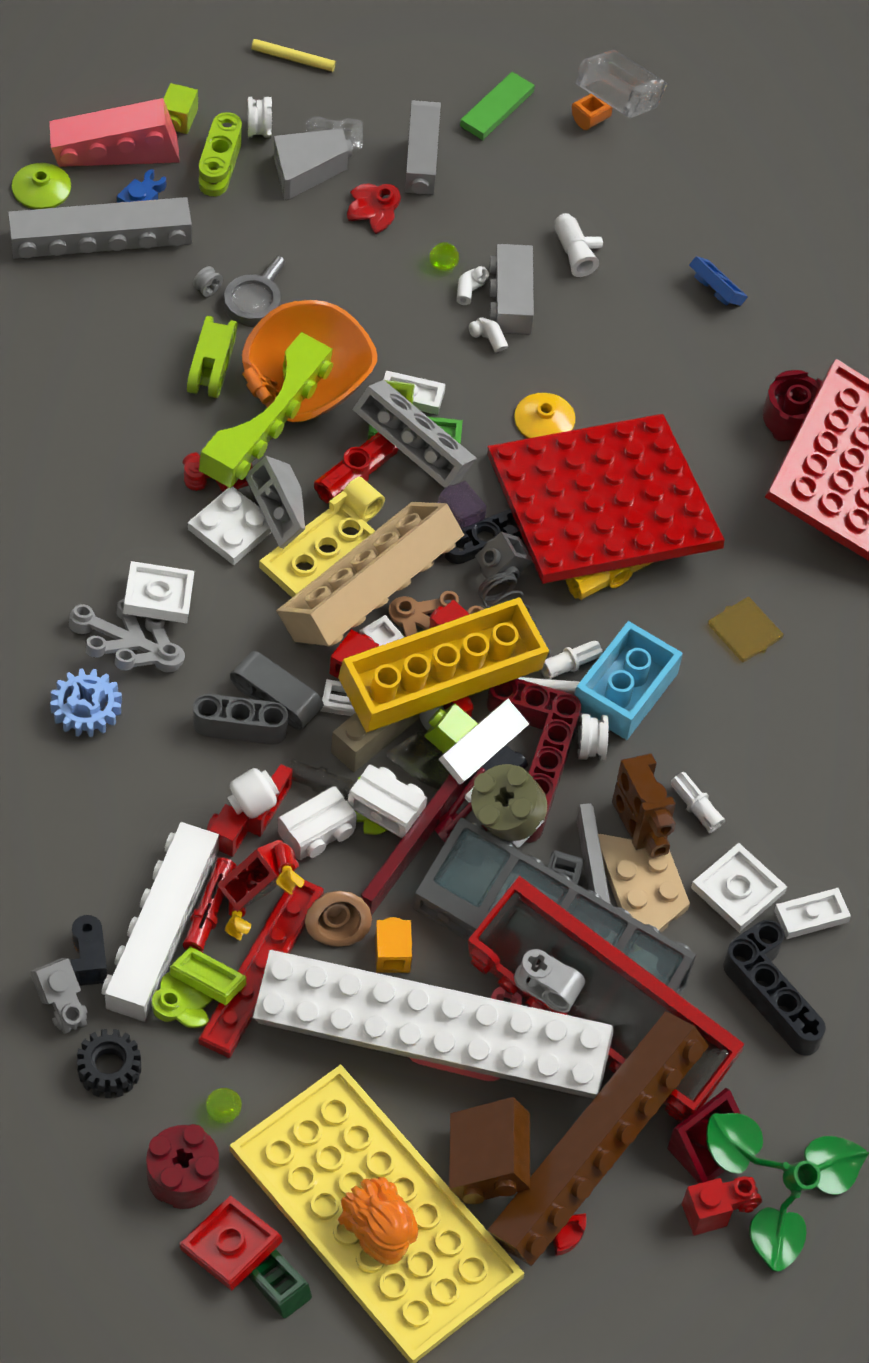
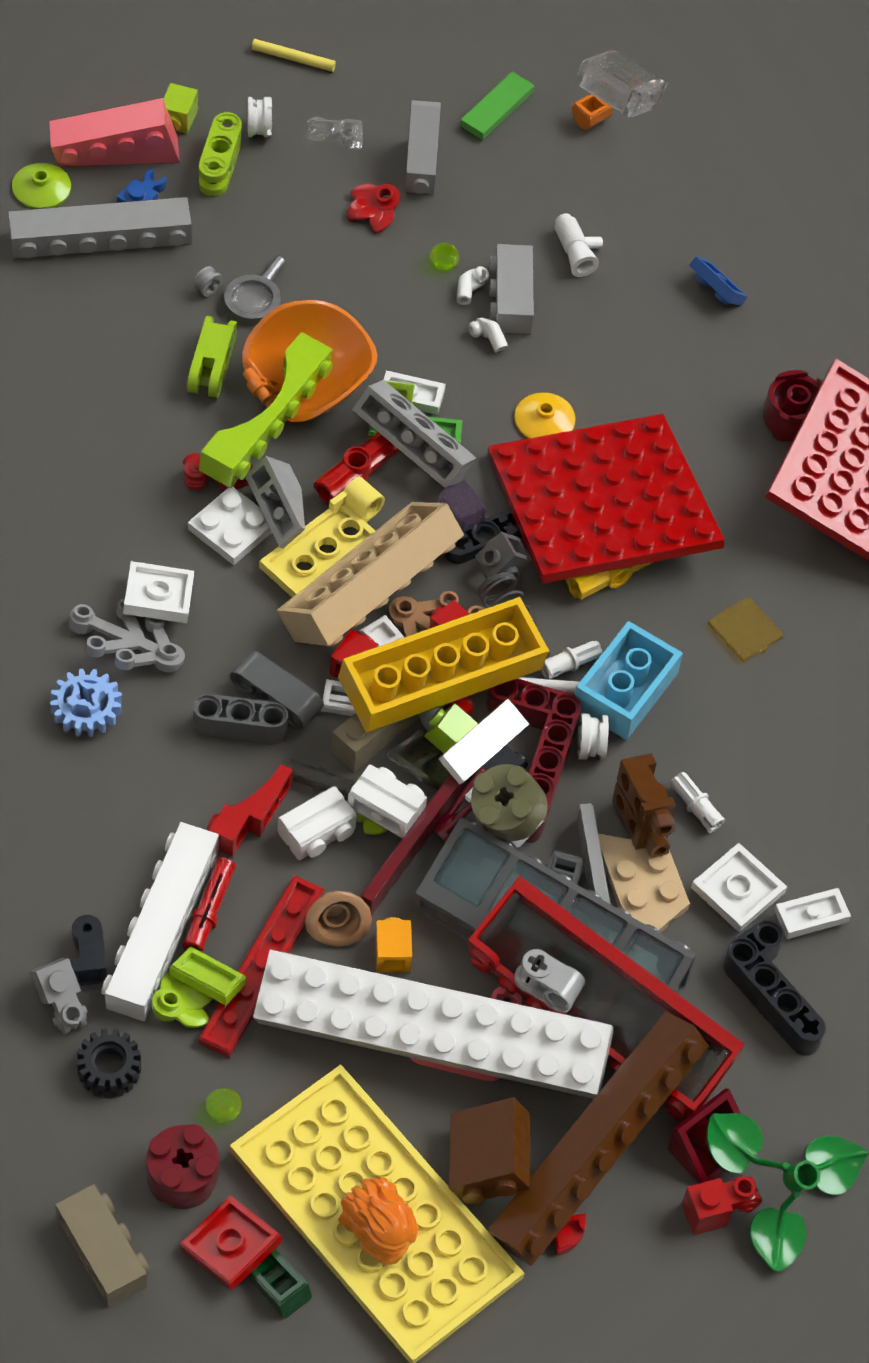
red torso [217,840,304,941] -> none
white head [227,768,280,818] -> none
light grey slope [273,128,352,200] -> none
none -> dark tan brick [55,1184,150,1308]

